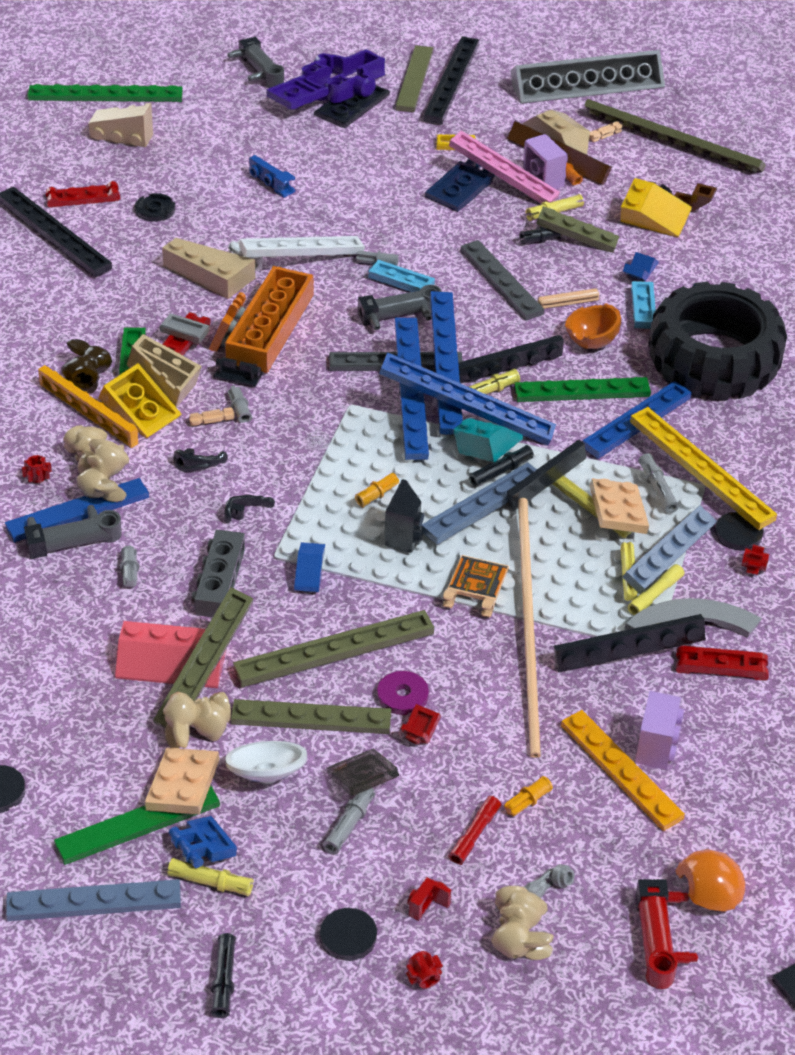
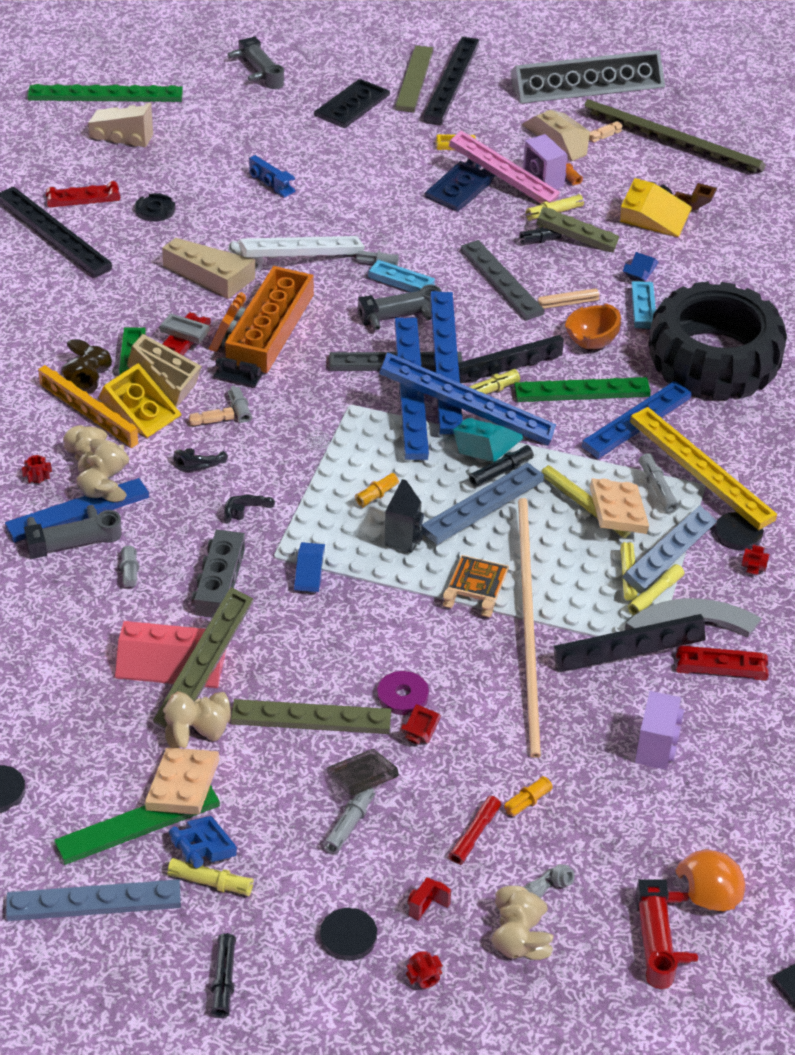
white dish [225,741,307,784] -> none
olive plate [233,610,434,687] -> none
dark purple piece [266,49,385,110] -> none
reddish brown tile [507,121,612,185] -> none
black tile [507,439,586,511] -> none
light orange plate [561,710,685,831] -> none

